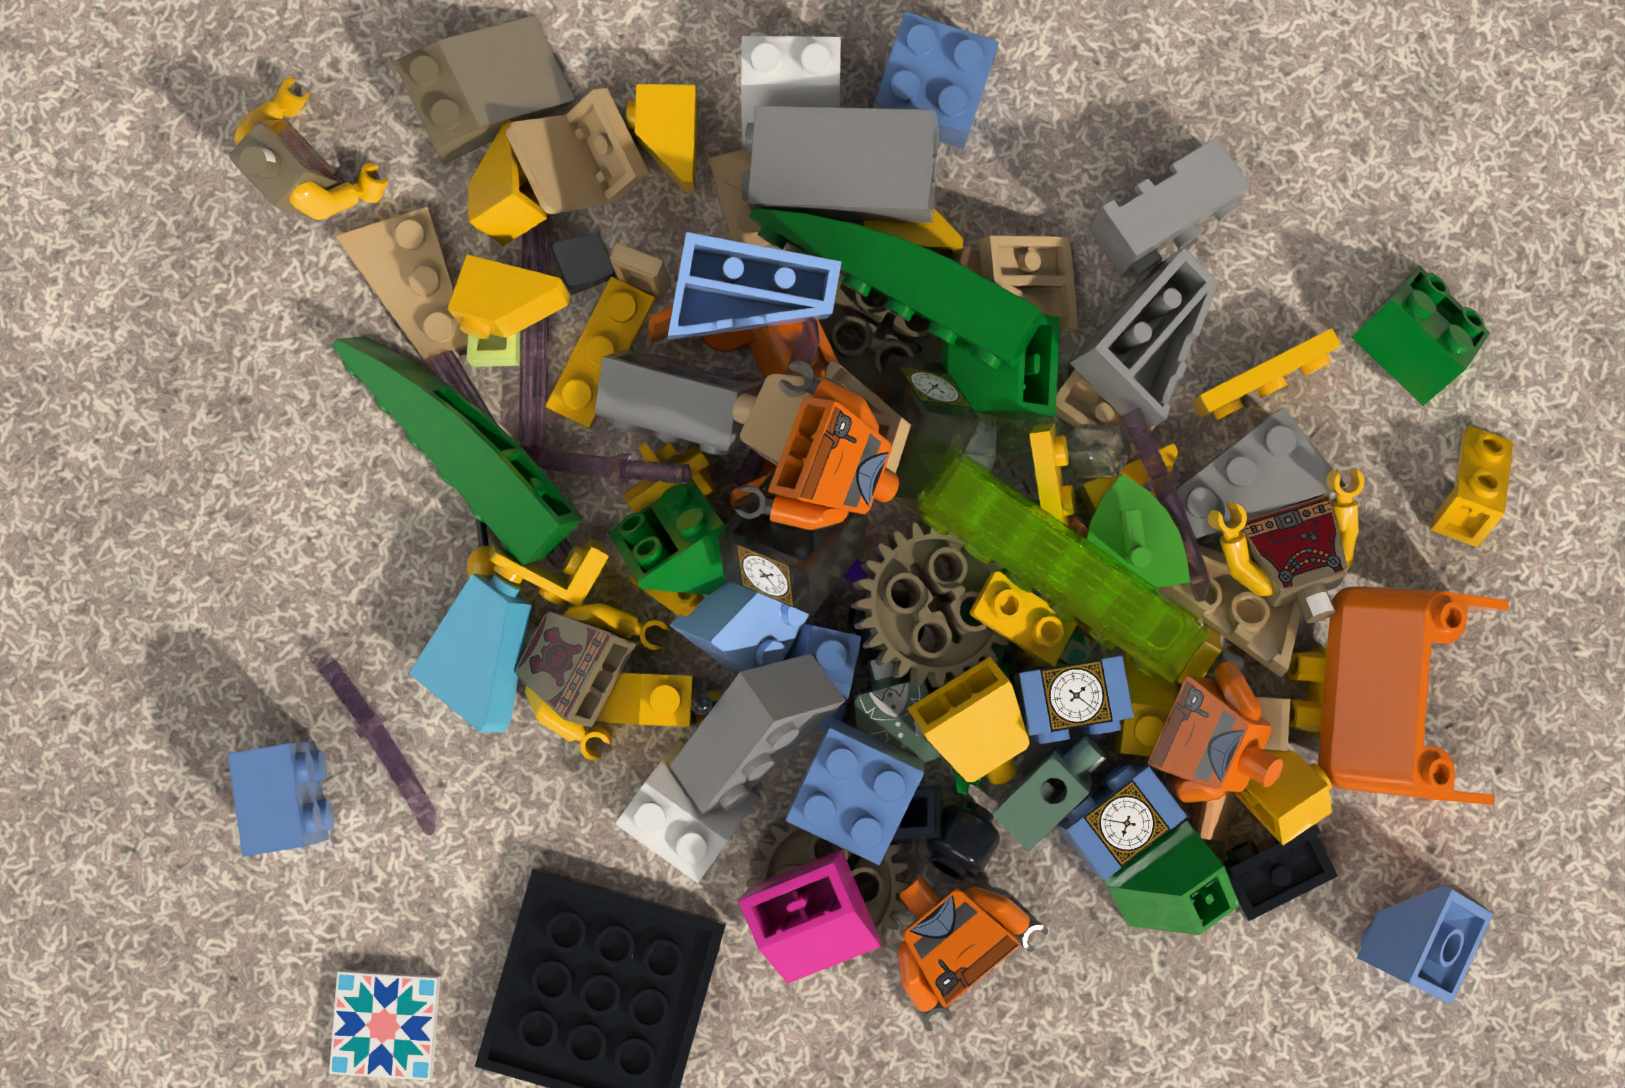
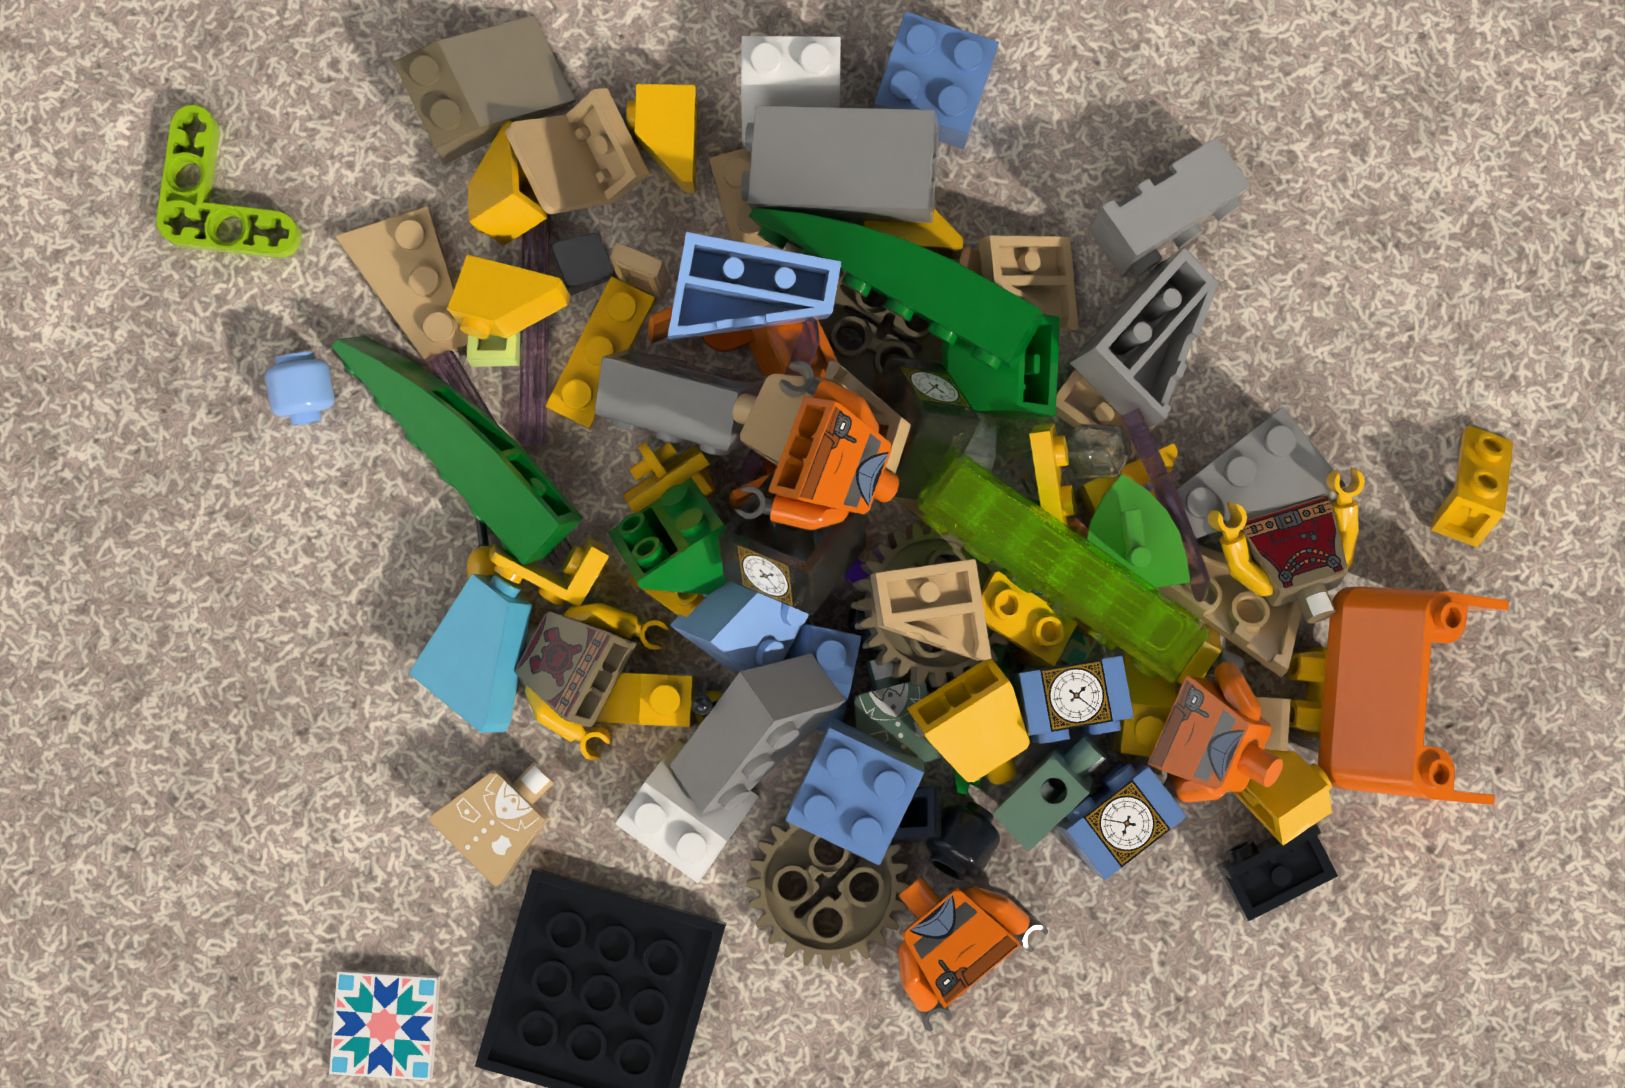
medium blue brick [227,741,335,857] -> none
torso [229,77,389,220] -> none
clear purple sword [319,659,436,836] -> none
sword [519,443,691,486] -> none
dark pink slope [738,850,882,984] -> none
green slope [1103,821,1240,935] -> none
yellow plate [1191,328,1342,421] -> none
light nougat slope [1191,791,1235,842] -> none
green slope [1351,265,1490,406] -> none
medium blue slope [1357,885,1493,1005] -> none
none -> lime beam [156,105,302,258]
none -> light blue head [264,352,335,426]
none -> tan torso [428,762,555,888]
none -> tan wing [870,559,992,661]

